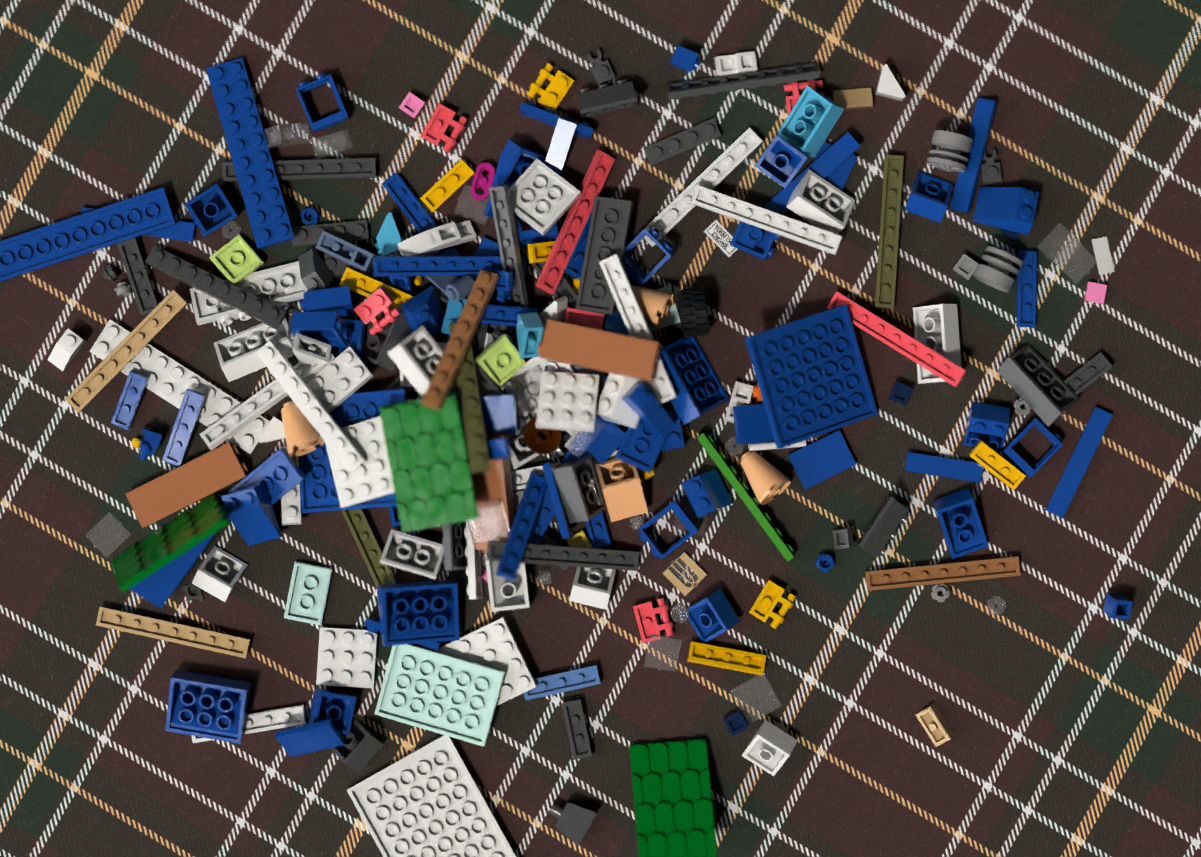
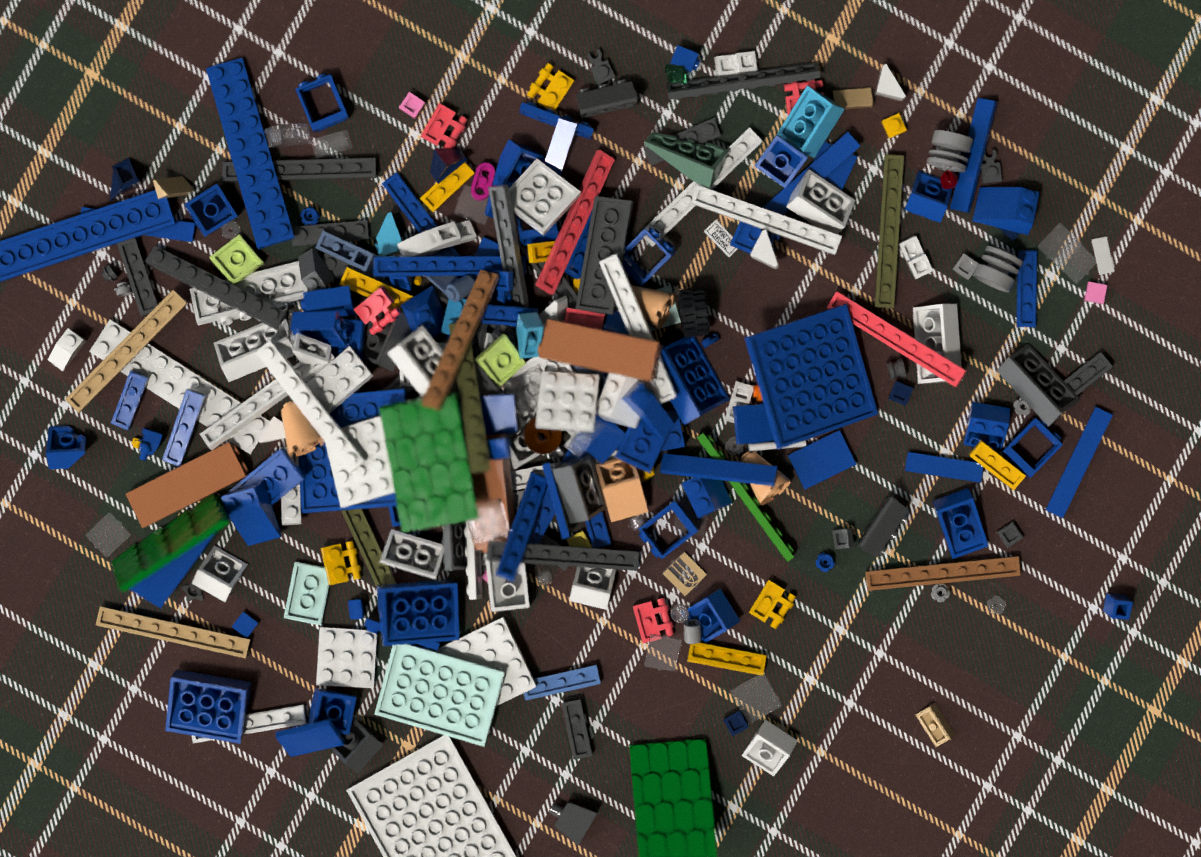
none -> blue slope [46,426,86,470]
none -> dark blue slope [109,158,142,202]
none -> tan slope [153,176,194,199]
none -> blue tile [232,611,259,638]
none -> yellow plate [321,541,361,586]
none -> blue slope [348,599,365,620]
none -> dark blue slope [430,148,468,184]
none -> sand green wedge [644,132,729,188]
none -> blue tile [660,453,778,486]
none -> clear green tile [664,64,688,84]
none -> light grey piece [684,619,701,644]
none -> blue tile [701,333,720,349]
none -> white slope [750,230,779,269]
none -> yellow plate [881,113,907,139]
none -> dark grey wheel [886,358,906,380]
none -> white slope [898,235,933,279]
none -> dark red plate [940,170,958,190]
none -> dark grey tile [996,522,1023,548]

